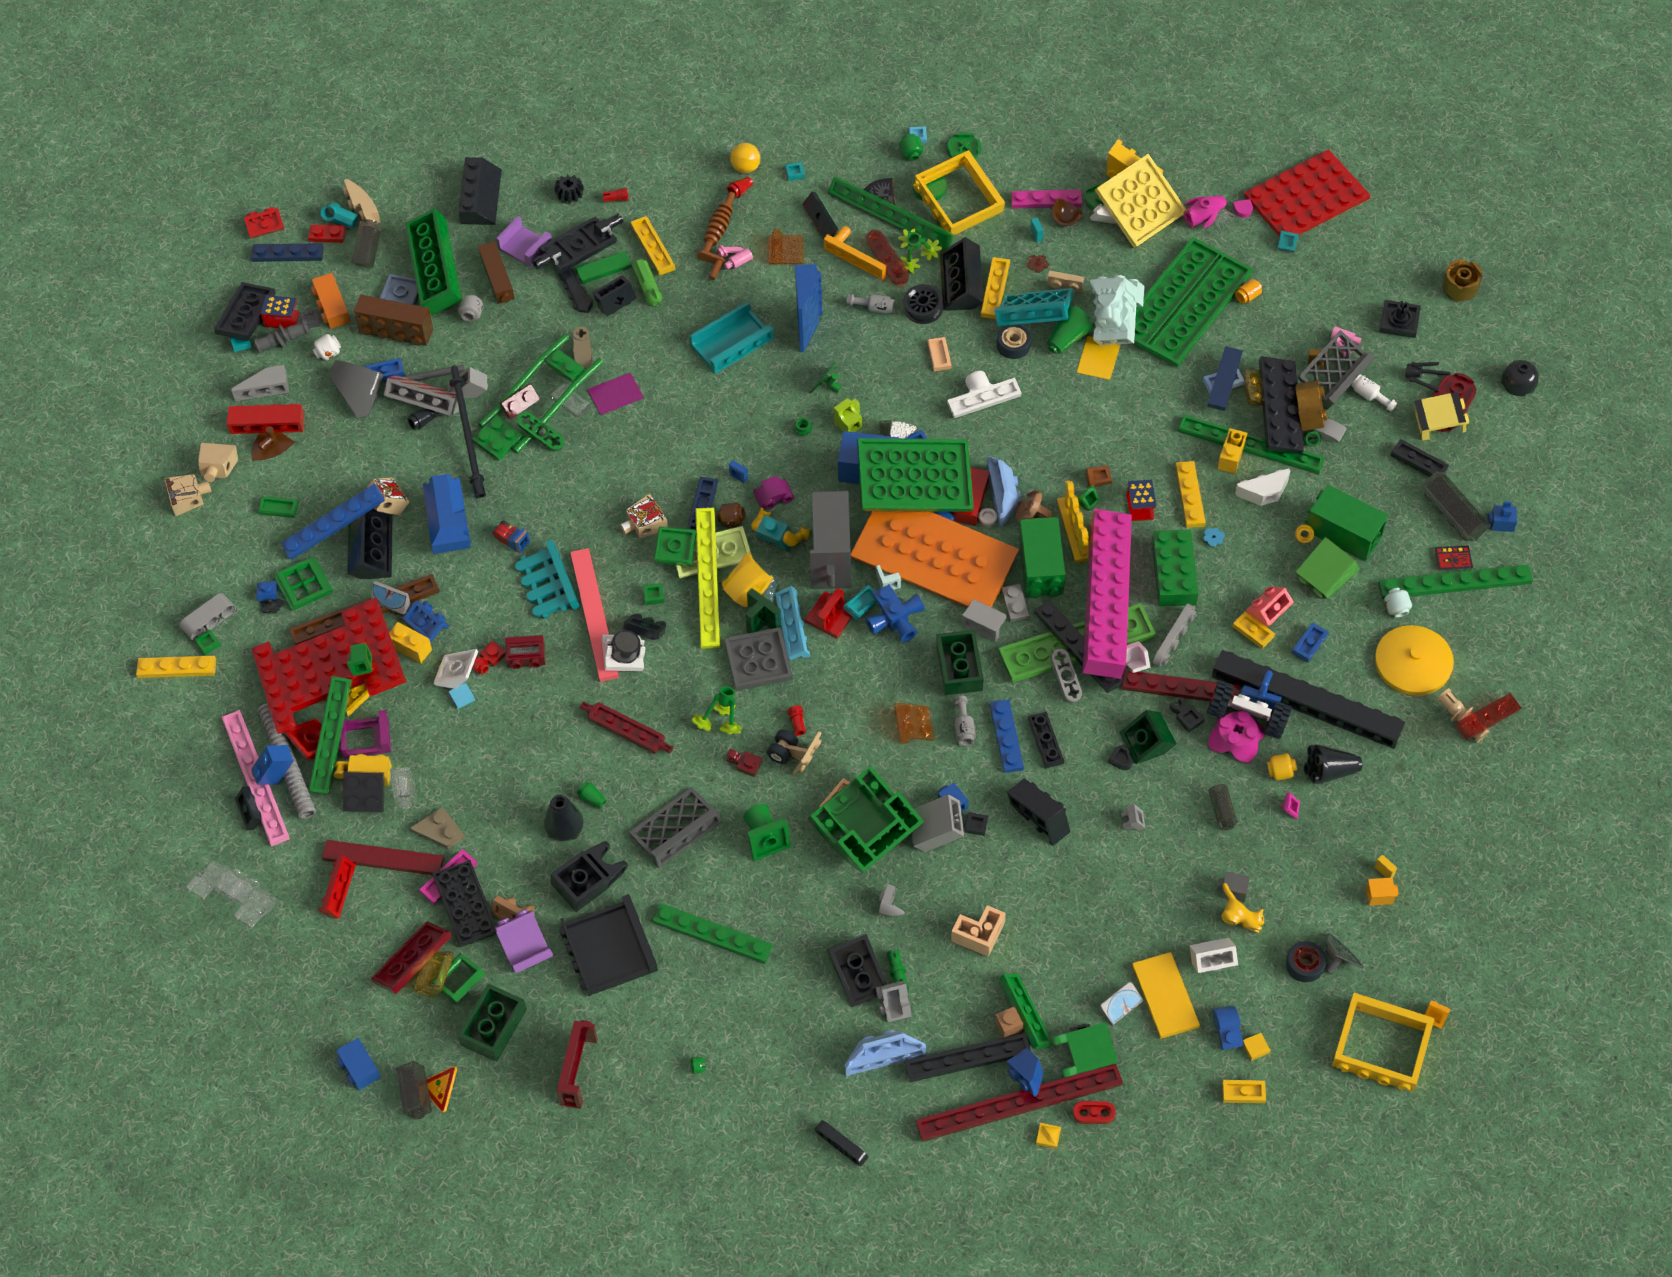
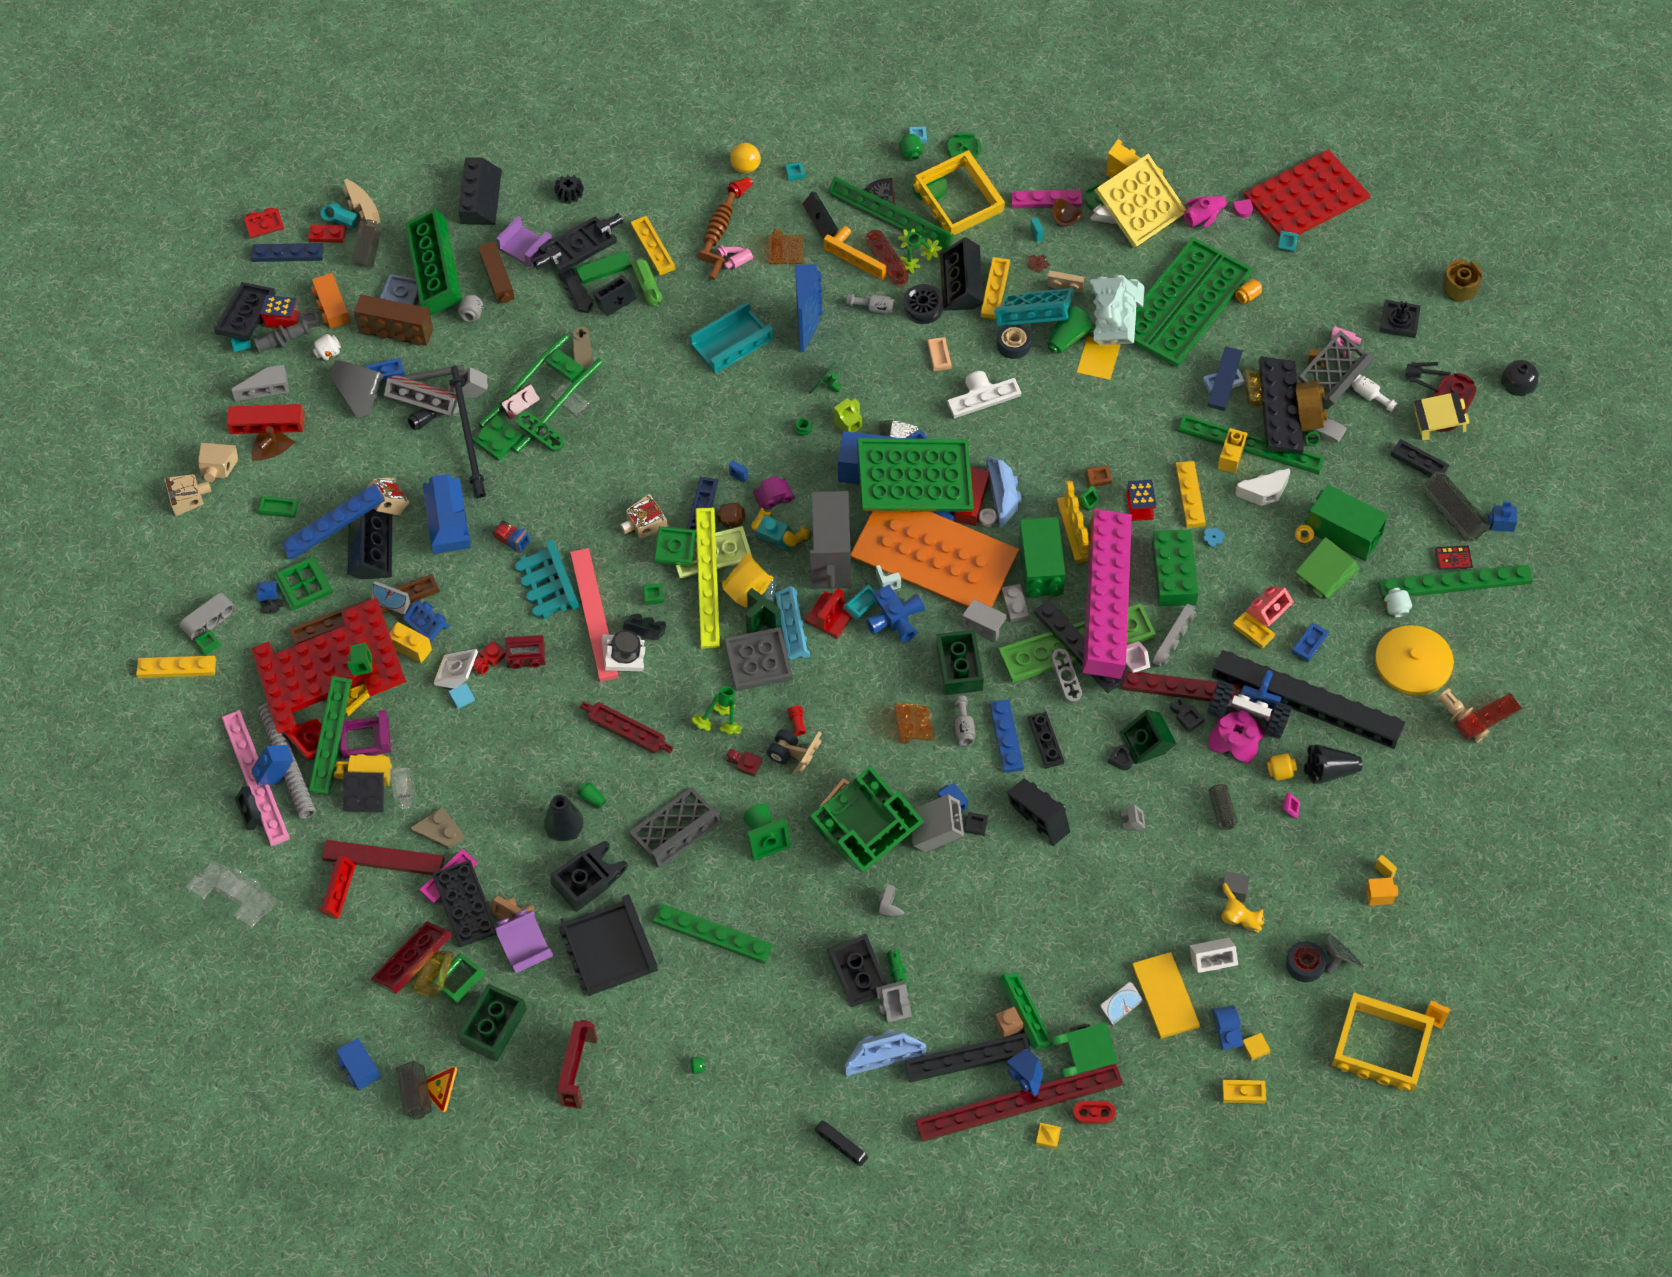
magenta window [587,372,644,415] -> none
red pin [603,187,629,203] -> none
light nougat brick [951,905,1006,957] -> none
medium nougat tile [1016,489,1053,523] -> none

